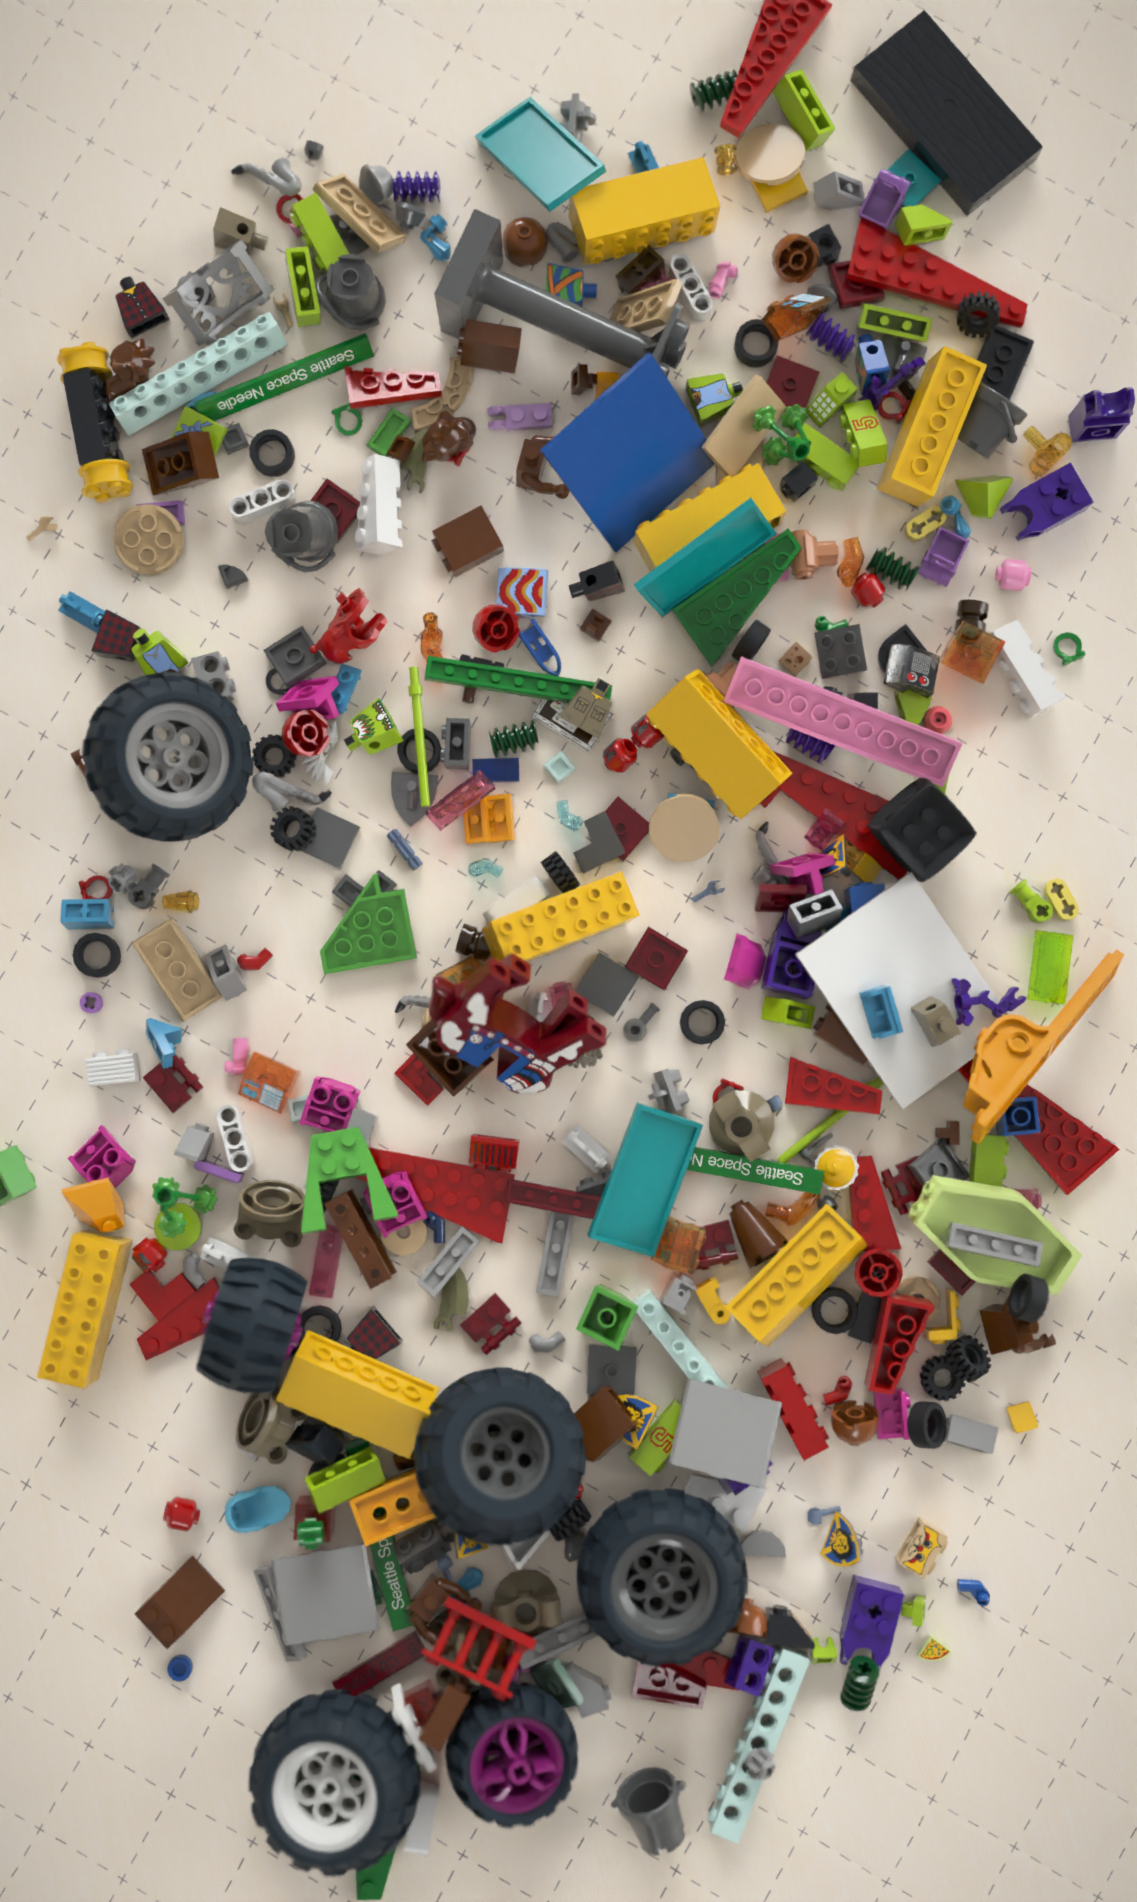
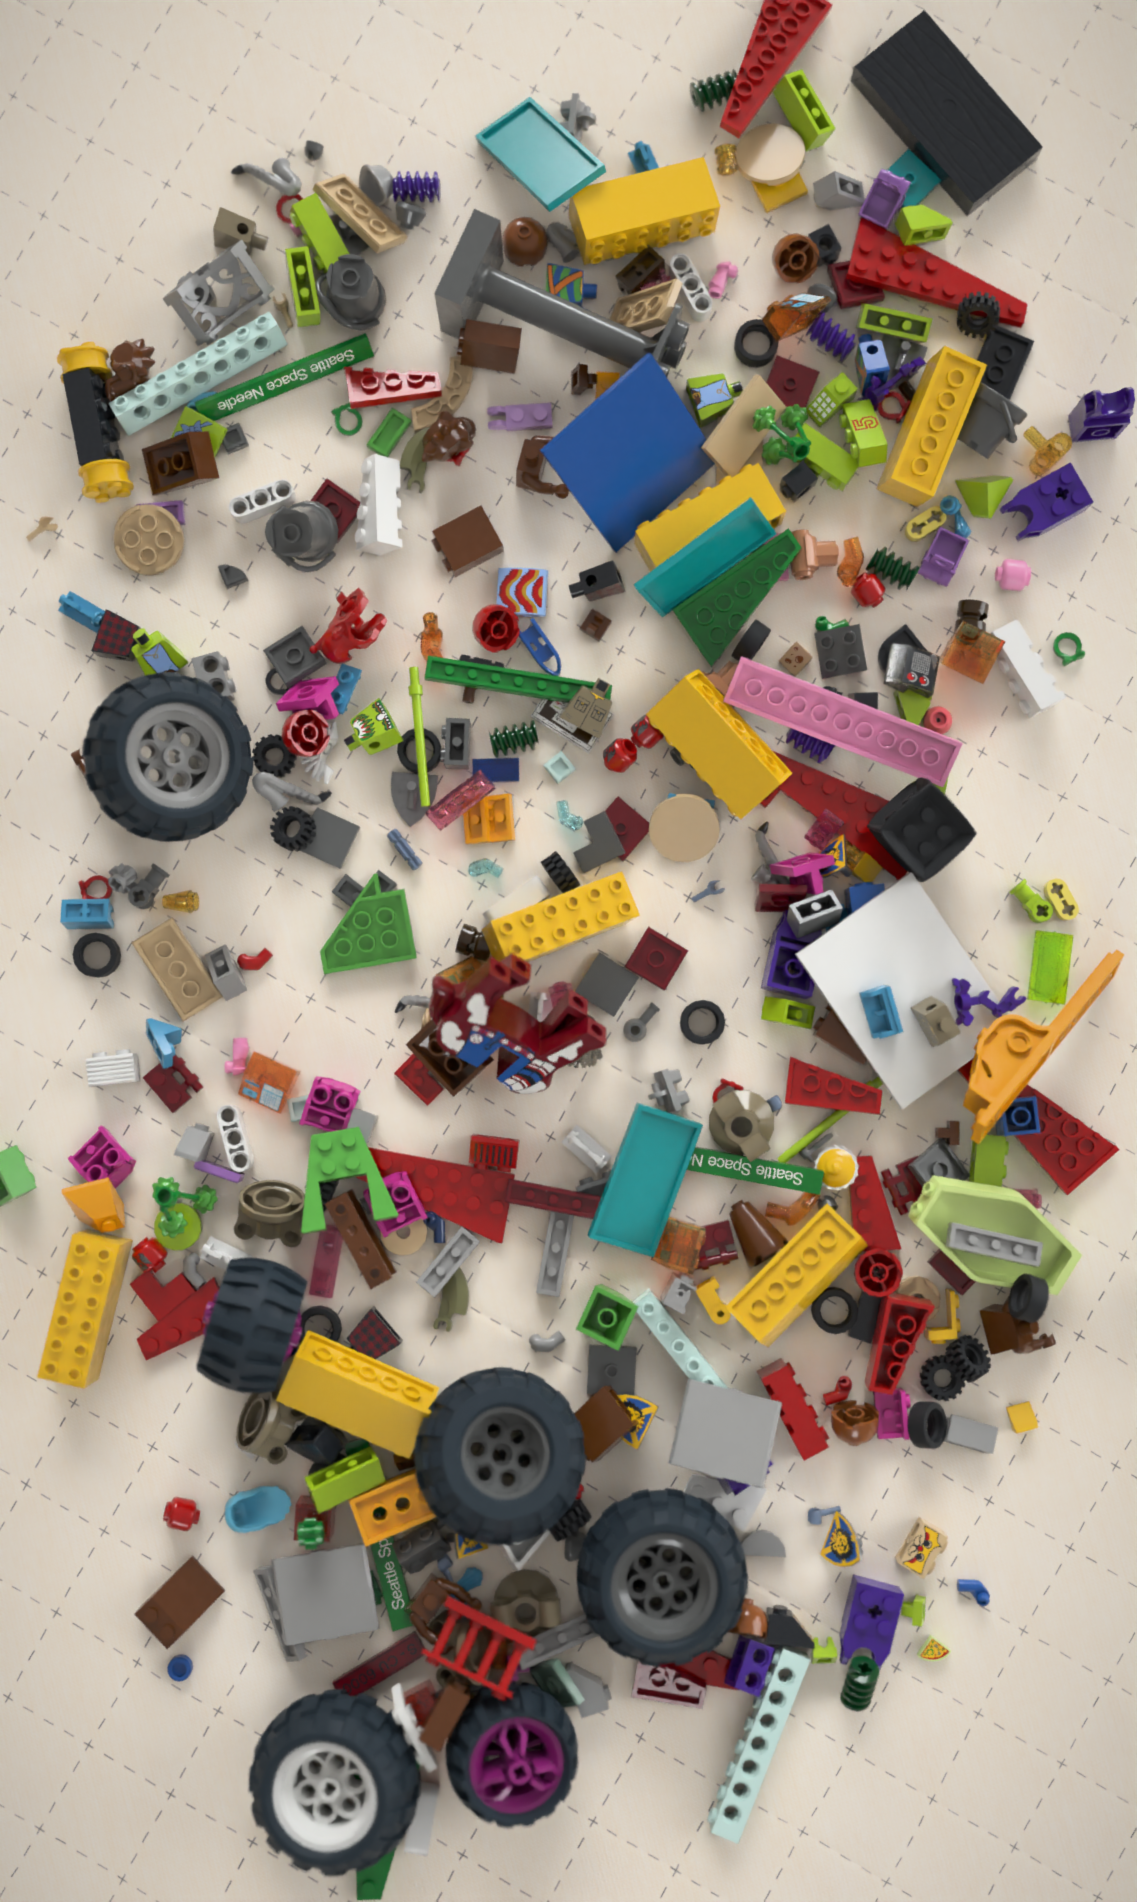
medium lavender bush [80,992,103,1013] -> none
torso [115,277,170,339] -> none
black tyre [249,429,295,477] -> none
reddish brown tile [386,435,415,463] -> none
dark azure piece [420,214,451,262] -> none
dark red plate [460,1292,522,1355] -> none
dark grey piece [611,1767,686,1856] -> none
lime brick [628,1398,682,1476] -> none
dark pink slope [724,933,767,989] -> none
light grey gear [745,1748,776,1781] -> none

